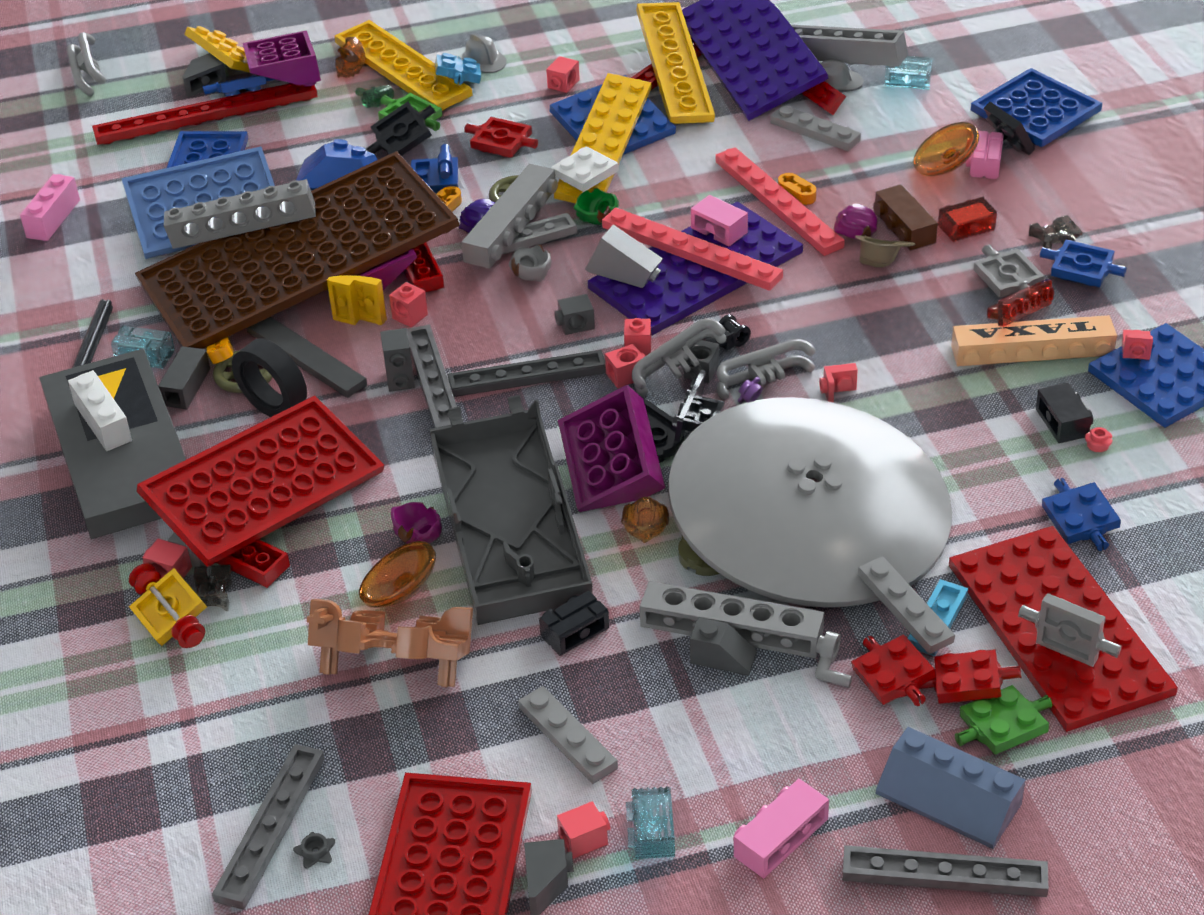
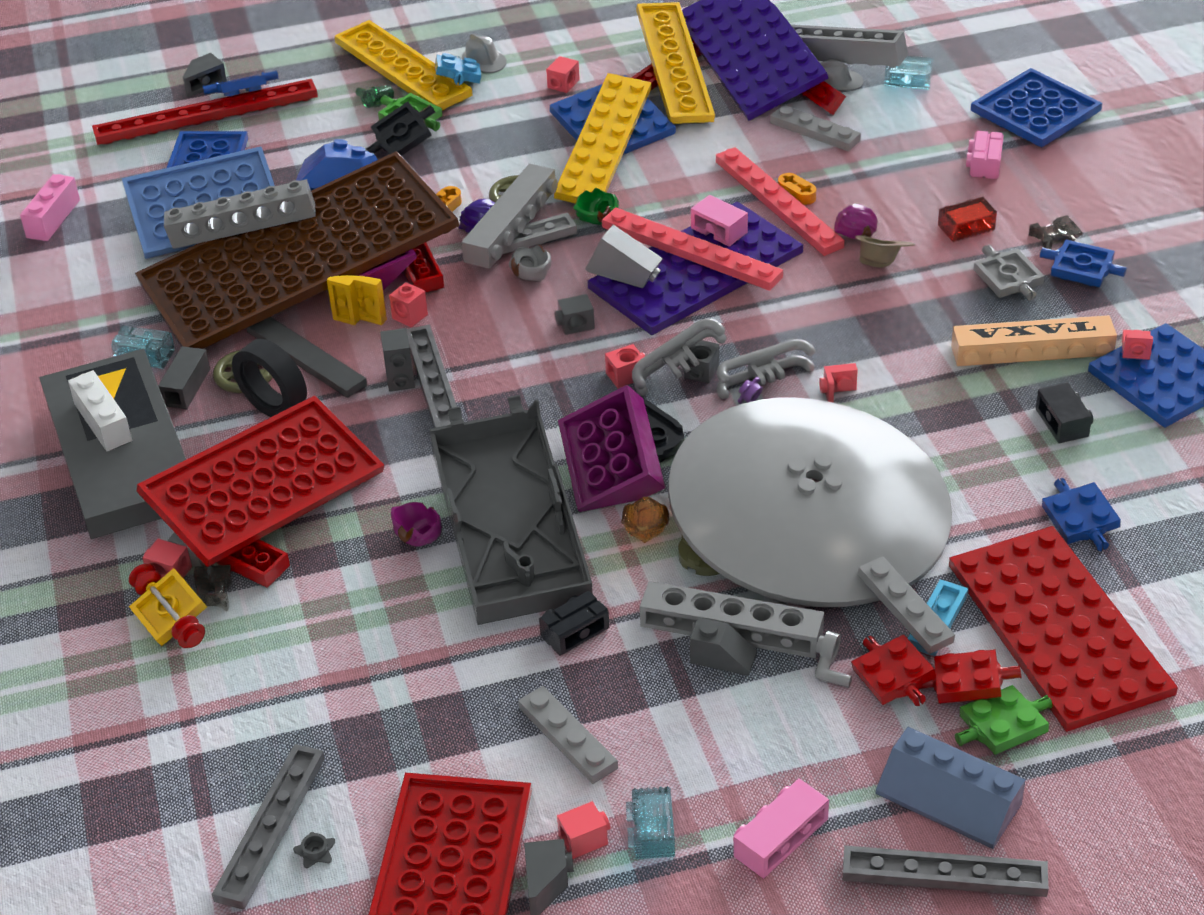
light grey piece [67,32,106,96] -> none
black axle [72,299,113,368] -> none
yellow plate [184,26,250,72] -> none
light orange beam [207,337,234,364] -> none
magenta slope [242,30,321,86] -> none
nougat gear [307,599,473,687] -> none
clear orange hair [335,37,365,78] -> none
clear orange dish [359,541,436,608] -> none
blue plate [411,144,459,193] -> none
dark grey tile [447,350,606,397] -> none
red plate [464,117,538,158] -> none
white plate [551,146,619,192] -> none
coral brick [624,318,651,356] -> none
black bracket [671,370,725,442] -> none
black connector [703,314,751,350] -> none
reddish brown brick [873,184,938,251] -> none
clear orange dish [913,122,979,176] -> none
black plate [983,102,1035,155] -> none
clear red bracket [987,279,1054,327] -> none
light grey plate [1018,593,1122,667] -> none
coral plate [1085,427,1113,452] -> none

